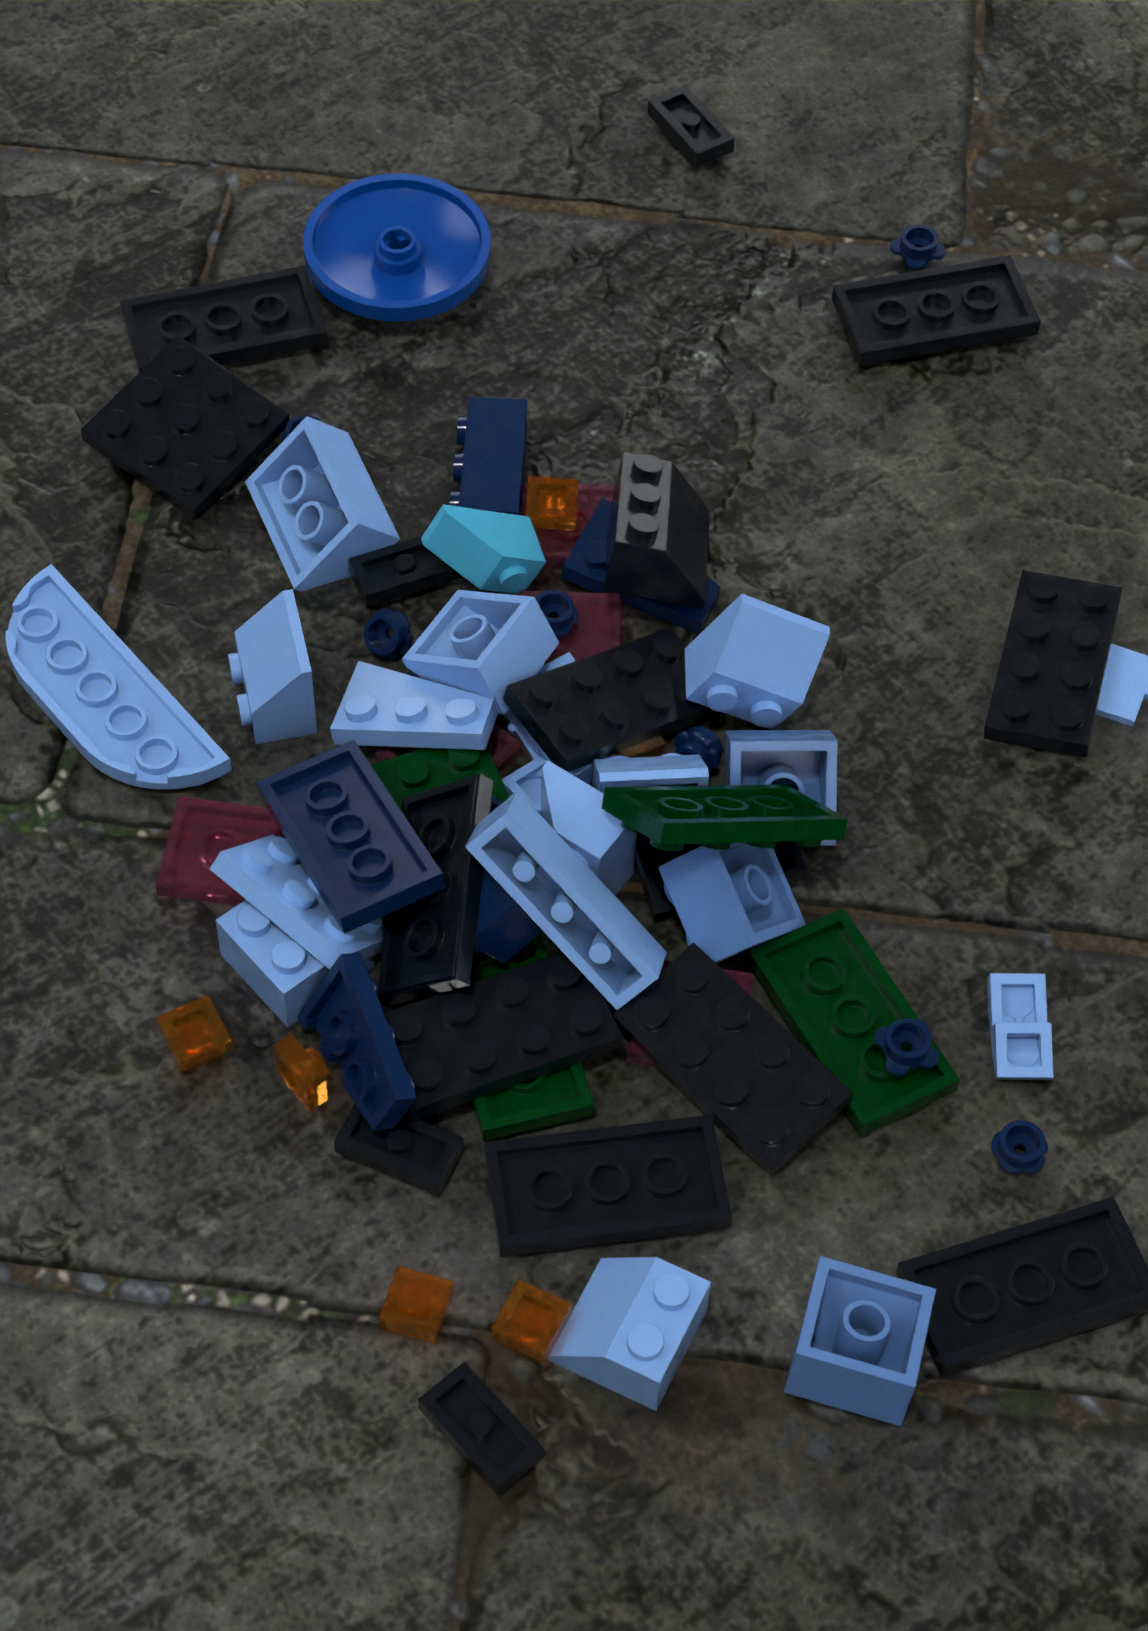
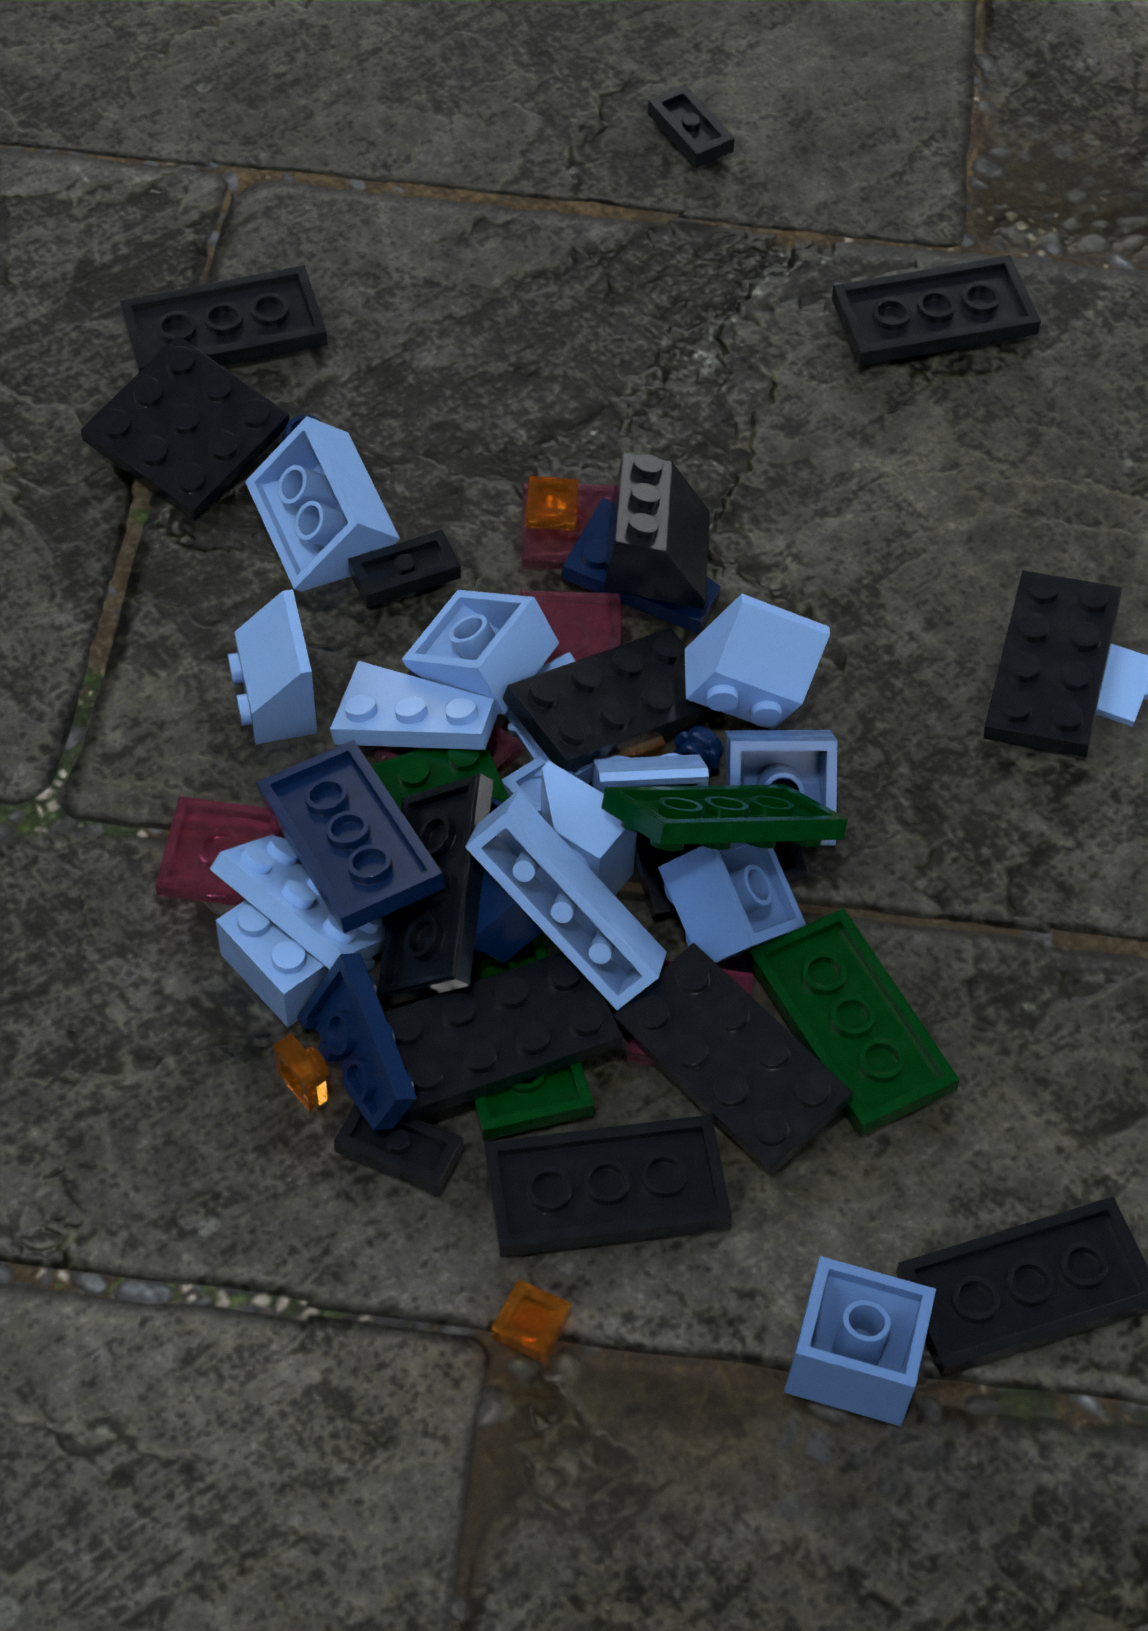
light blue plate [5,564,232,790] -> none
clear orange plate [156,995,233,1072] -> none
blue dish [303,173,491,321] -> none
dark blue plate [364,609,412,659] -> none
clear orange plate [379,1266,454,1344] -> none
black plate [418,1362,544,1496] -> none
medium azure slope [421,504,546,595] -> none
dark blue brick [450,396,527,515] -> none
dark blue plate [535,590,579,638] -> none
light blue slope [549,1257,711,1411] -> none
dark blue plate [874,1018,939,1077] -> none
dark blue plate [890,224,946,271] -> none
light blue slope [987,973,1054,1080] -> none
dark blue plate [991,1120,1048,1174] -> none

